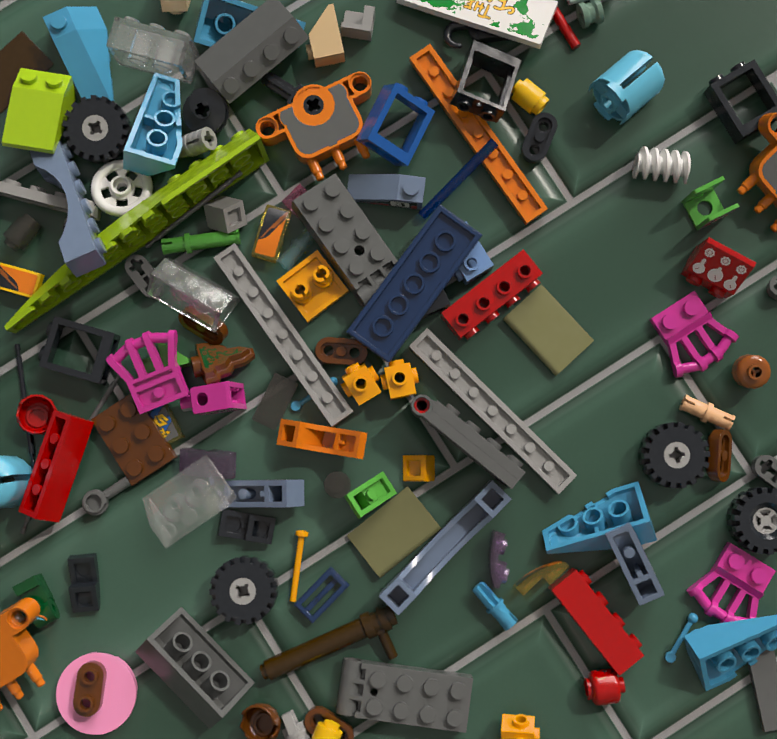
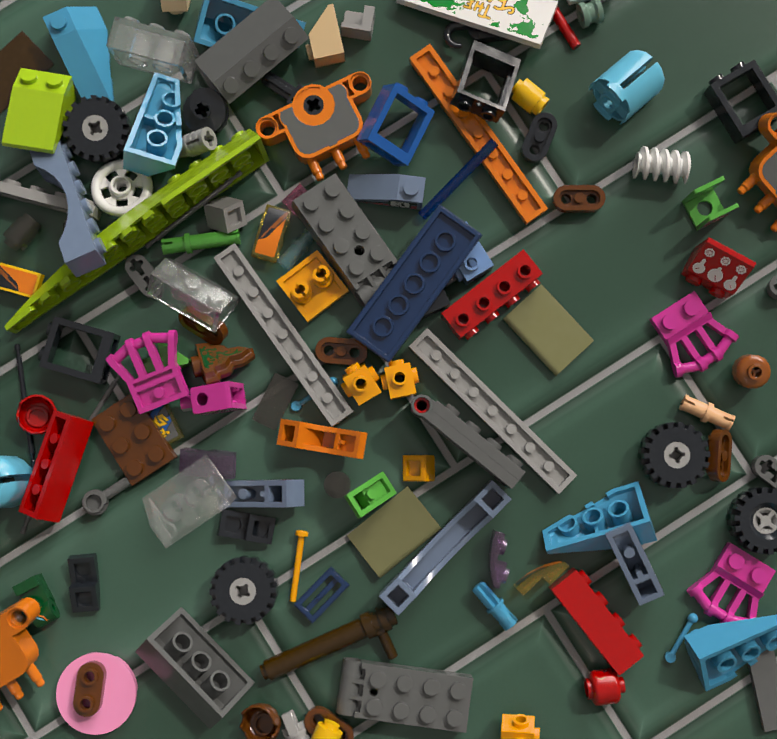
none -> reddish brown plate [552,185,606,213]

